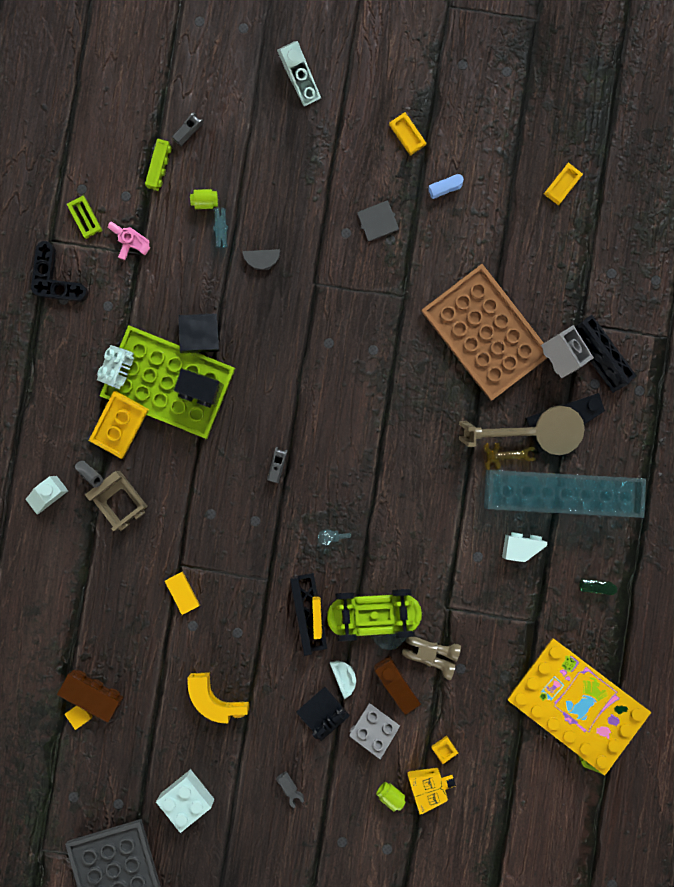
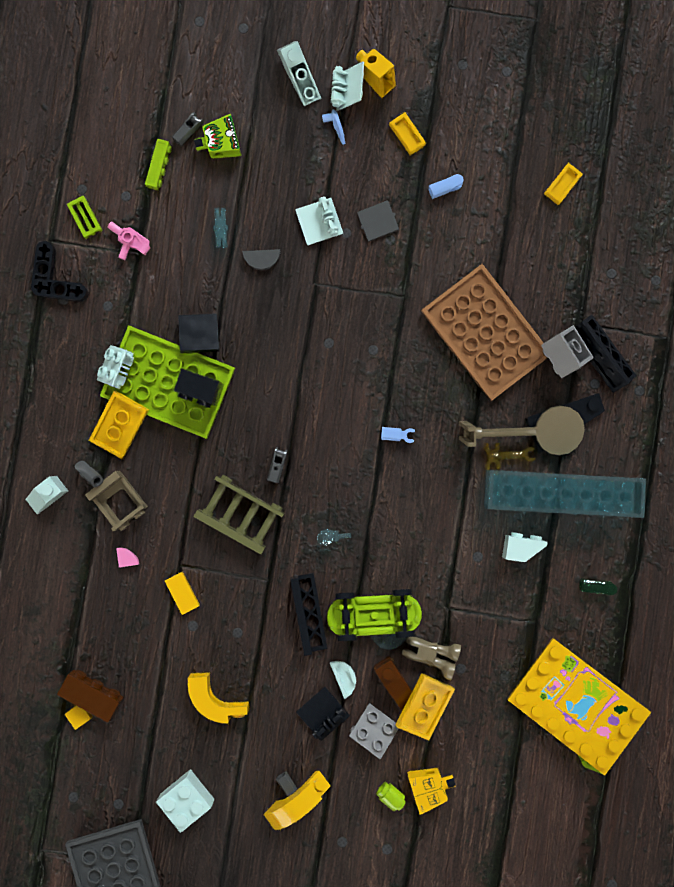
lime brick [190,189,218,209] -> none
yellow tile [312,597,322,639] -> none
yellow tile [431,736,458,764] -> none
none -> bright pink tile [116,548,139,567]
none -> olive fence [193,475,285,554]
none -> torso [194,114,242,158]
none -> yellow arch [263,771,330,830]
none -> light aqua hinge [295,196,343,246]
none -> light blue bar [322,109,345,145]
none -> light aqua hinge [331,61,364,111]
none -> yellow torso [356,49,396,98]
none -> light blue bar [381,427,415,443]
none -> yellow tile [395,673,455,741]

